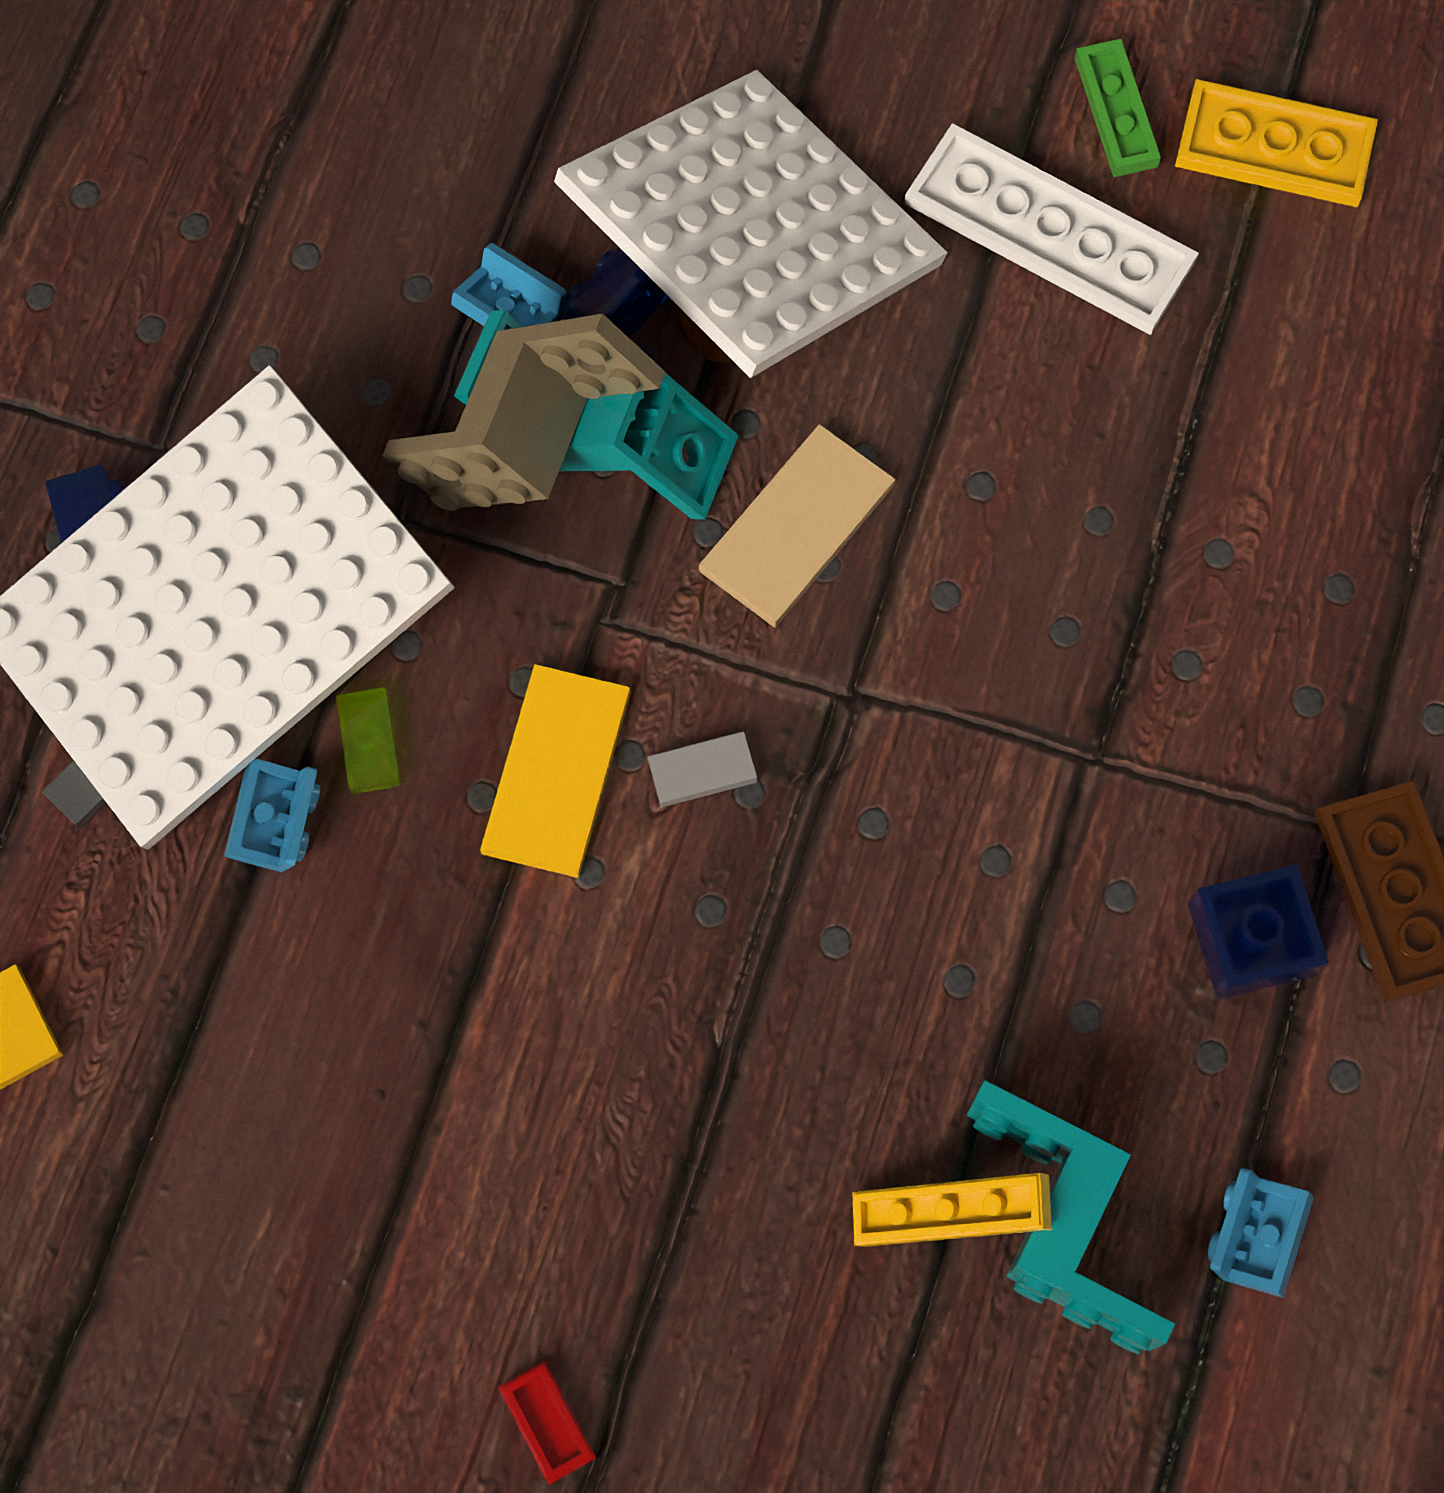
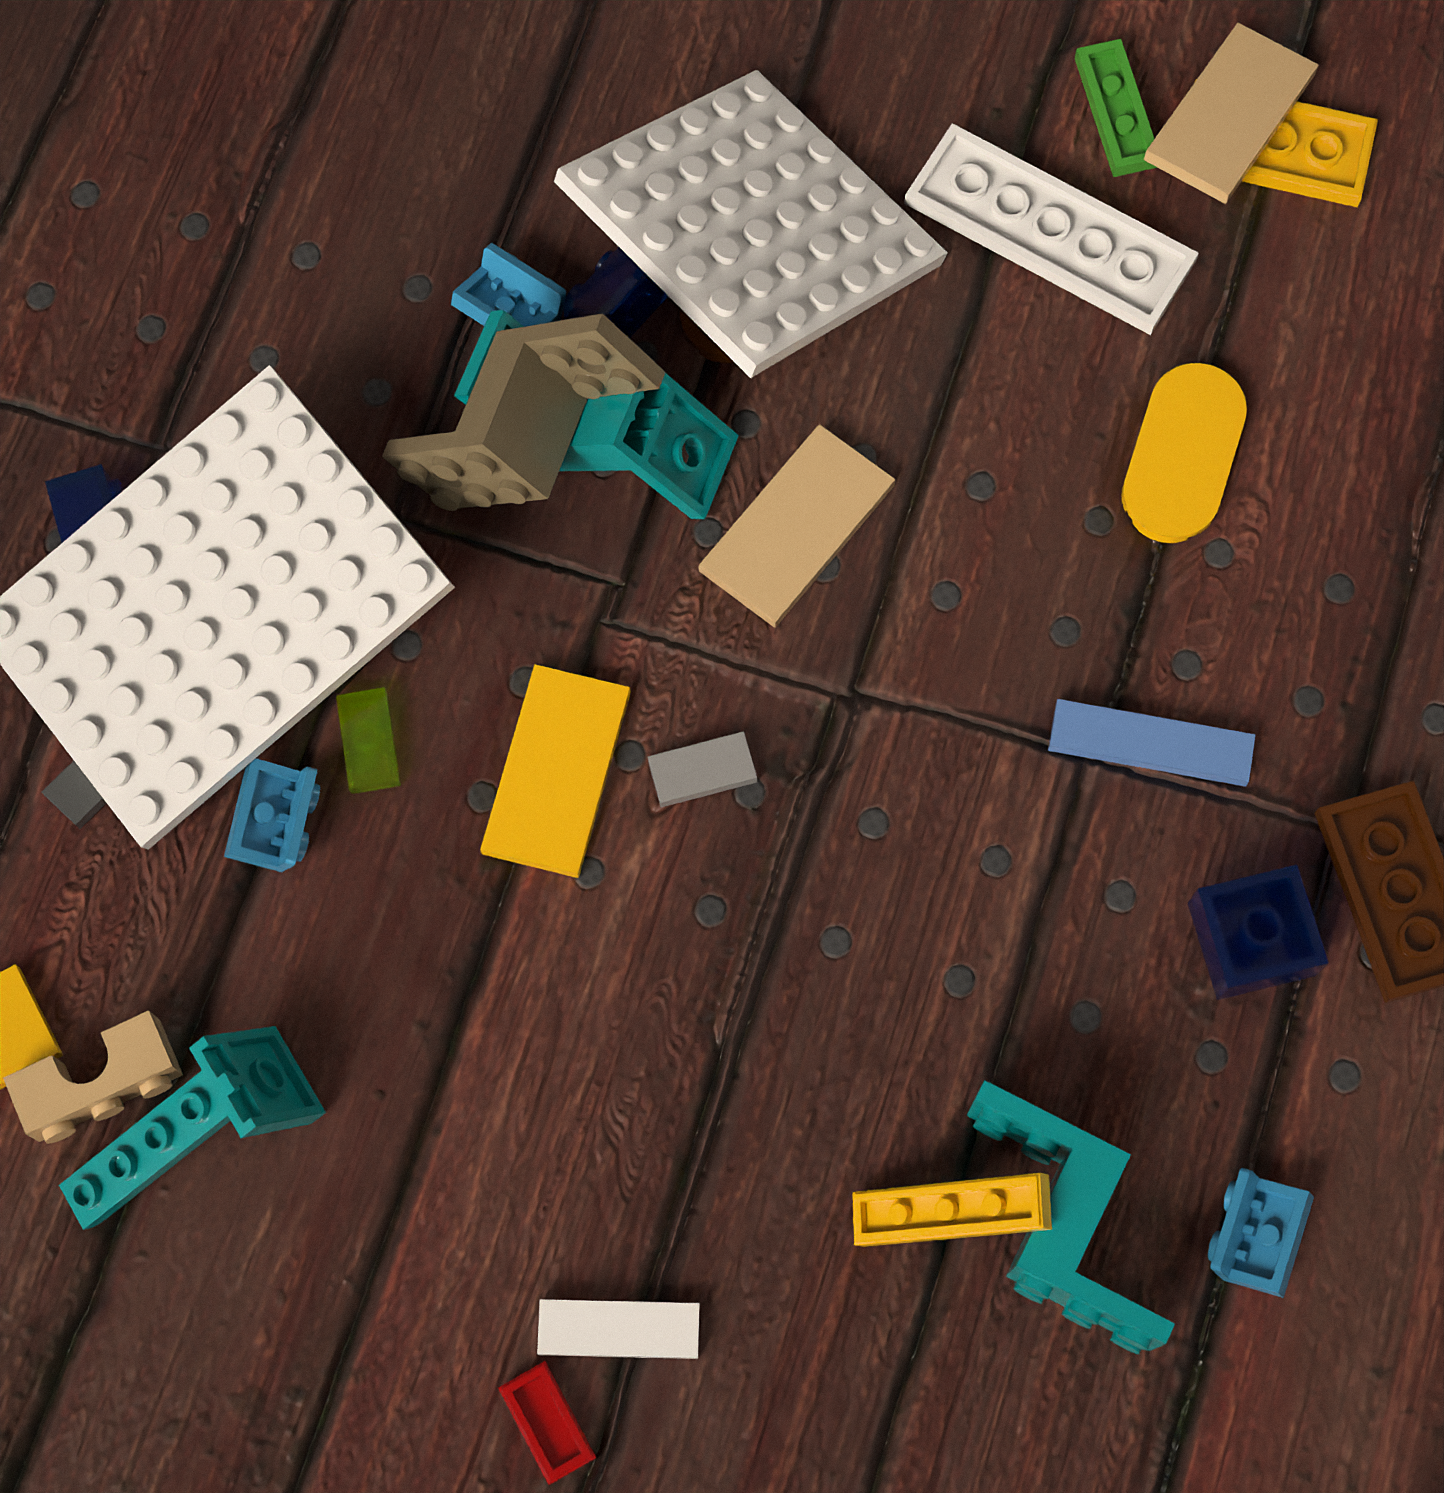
none -> tan arch [3,1010,183,1144]
none -> teal bracket [59,1026,326,1230]
none -> white tile [537,1299,700,1359]
none -> medium blue tile [1048,699,1256,787]
none -> yellow tile [1121,363,1247,543]
none -> tan tile [1144,23,1319,204]

